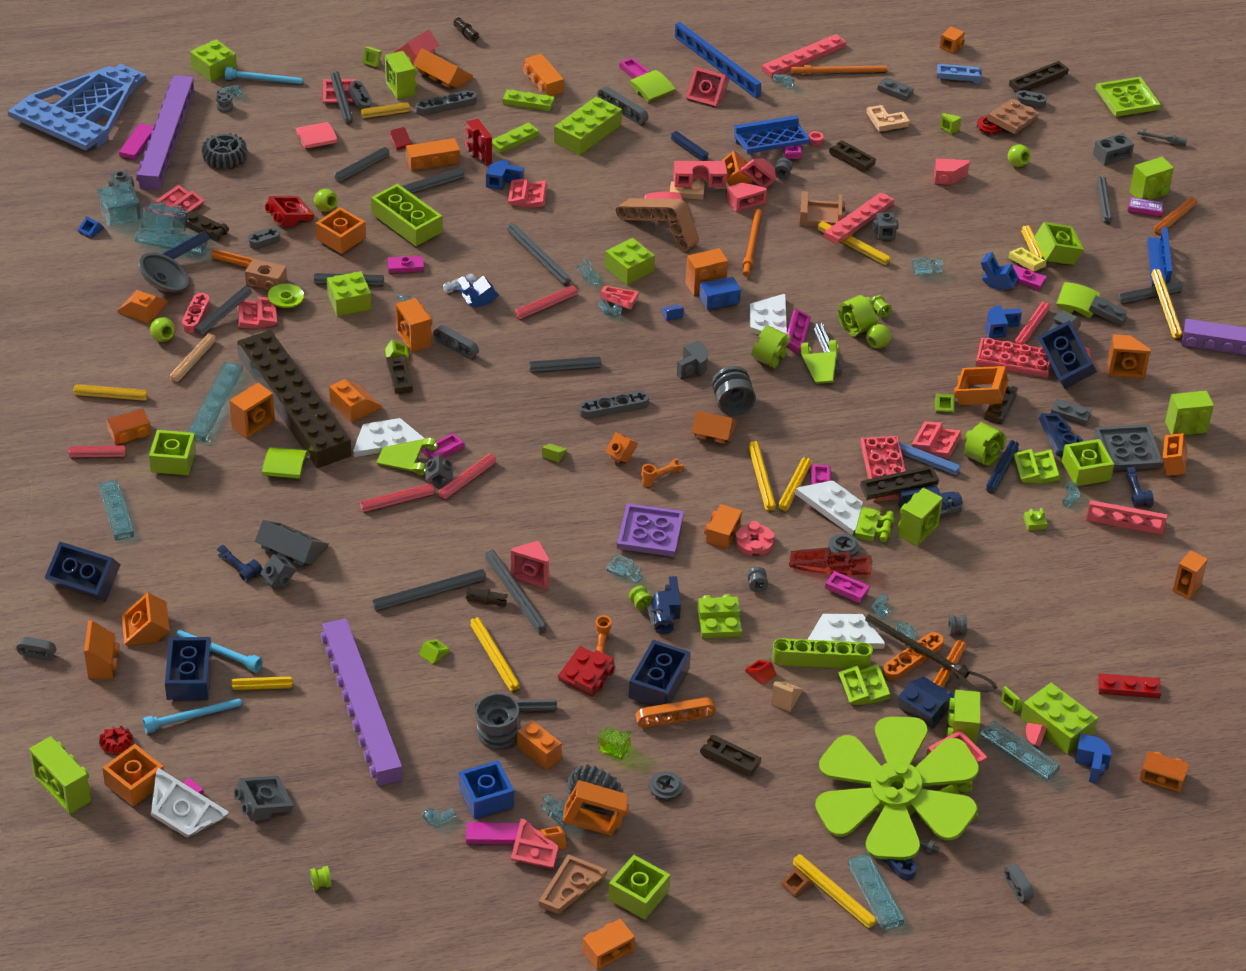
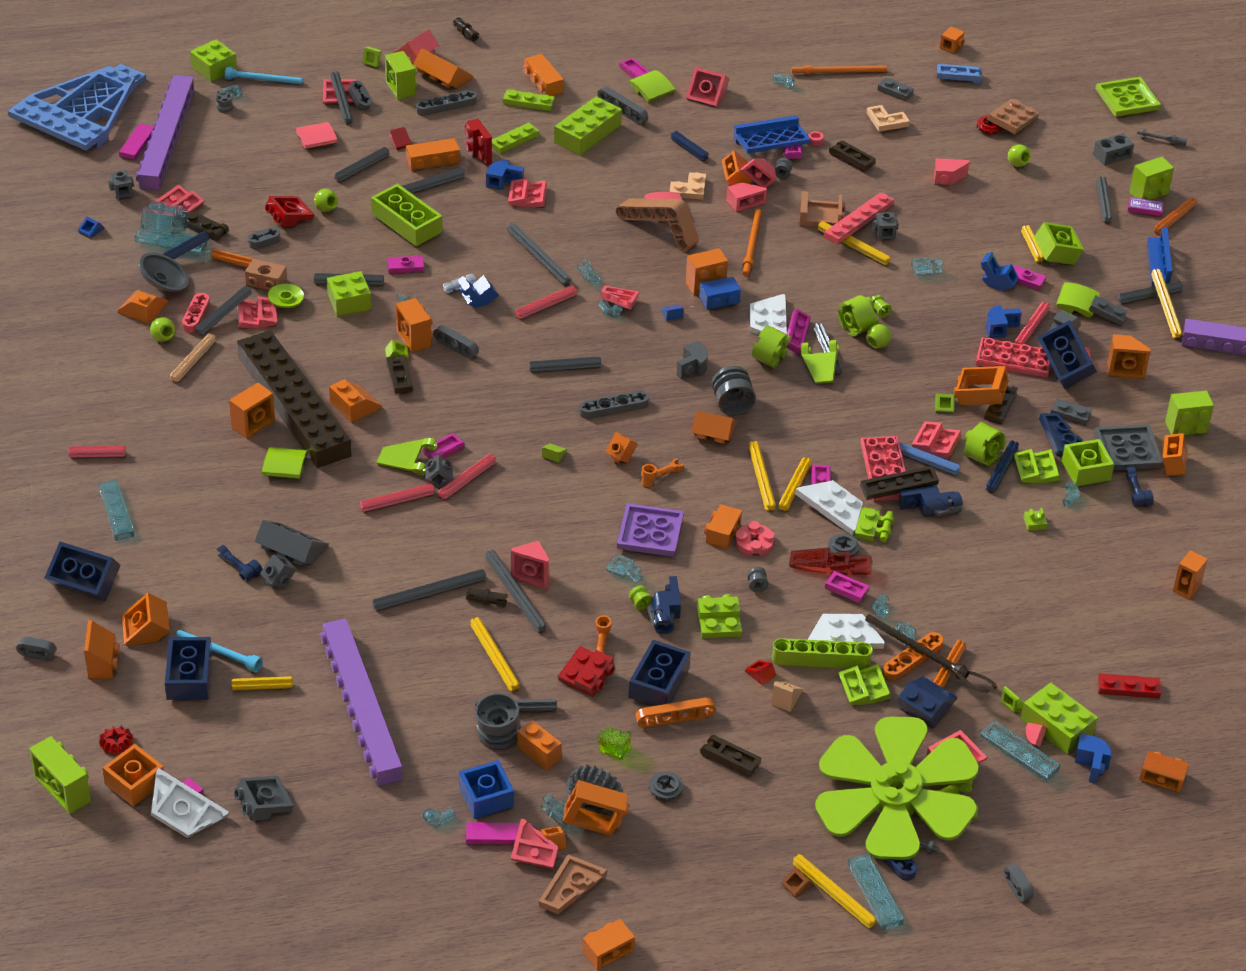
yellow axle [73,384,148,401] -> none
clear light blue brick [97,182,141,226] -> none
orange brick [106,409,151,445] -> none
medium azure piece [143,699,243,734] -> none
lime brick [149,430,196,476] -> none
clear light blue plate [187,362,243,442] -> none
dark grey gear [201,133,248,169] -> none
lime wheel [310,866,332,891] -> none
orange brick [316,207,366,254] -> none
white wing [353,418,425,457] -> none
yellow axle [361,102,410,119] -> none
lime slope [419,639,451,664] -> none
lime brick [605,238,655,285] -> none
lime brick [608,855,670,920] -> none
coral arch [673,161,727,187] -> none
blue plate [675,22,761,98] -> none
coral plate [762,34,846,78] -> none
lime brick [898,488,943,546] -> none
lime slope [940,113,962,135] -> none
lime brick [947,690,980,745] -> none
dark grey wheel [948,615,967,635] -> none
light yellow plate [1008,247,1046,272] -> none
dark brown plate [1009,61,1069,92] -> none
dark grey beam [1016,90,1047,108] -> none
coral fence [1086,500,1167,535] -> none

